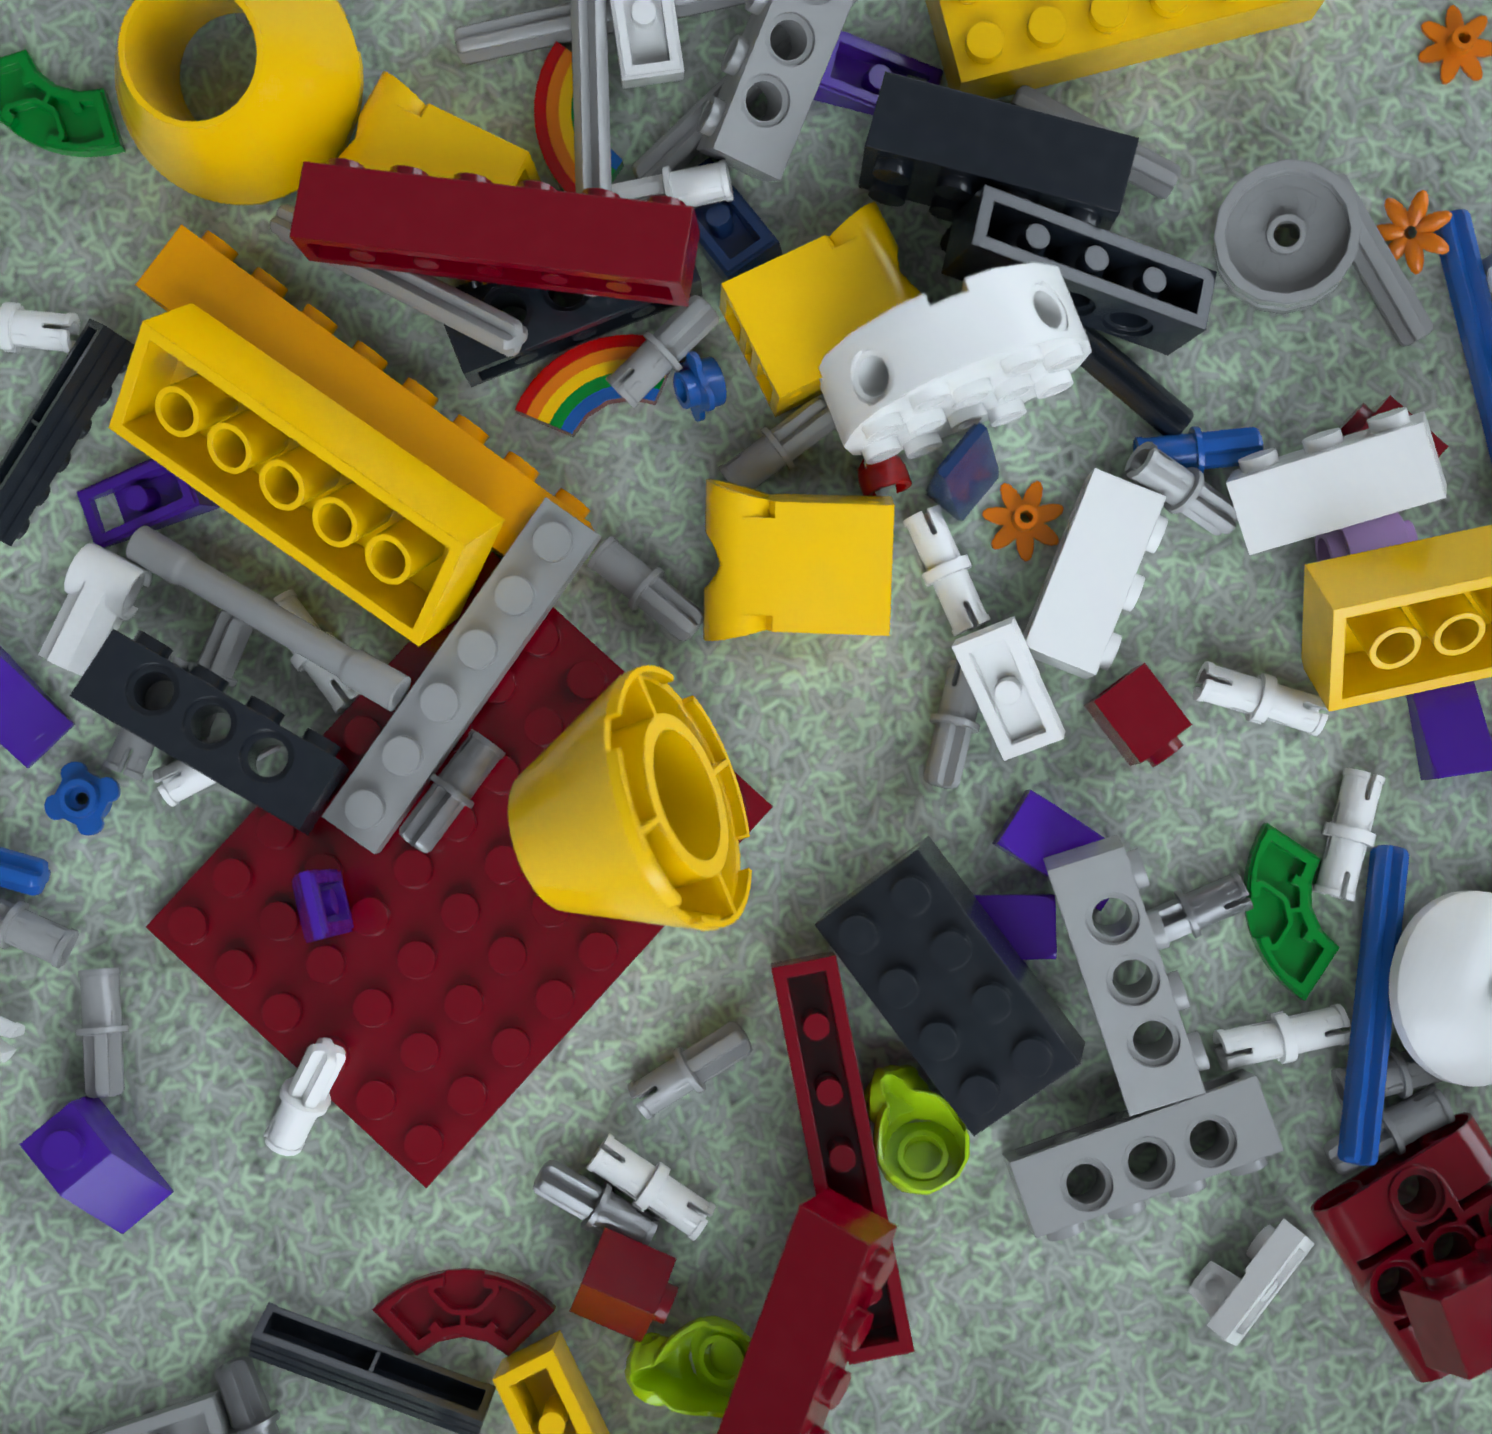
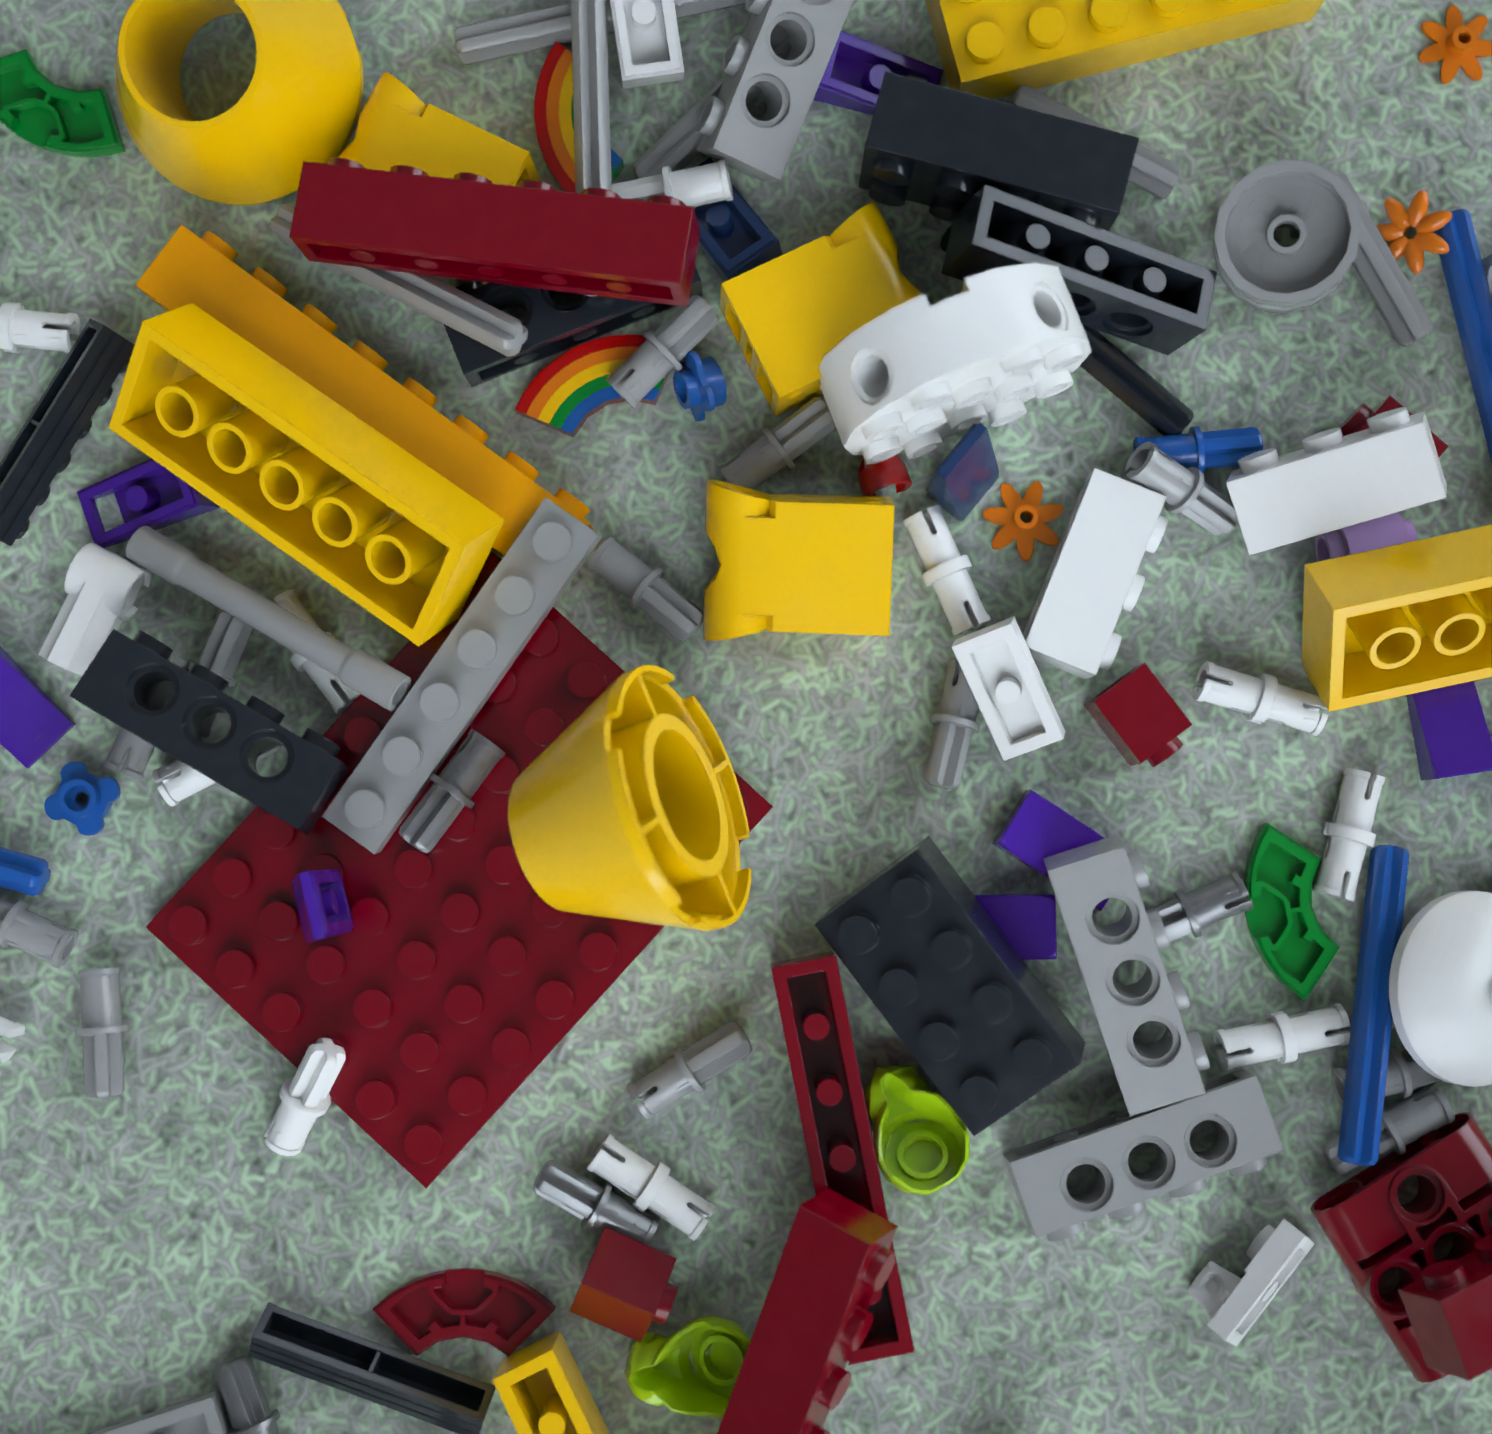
dark purple slope [19,1096,174,1234] -> none

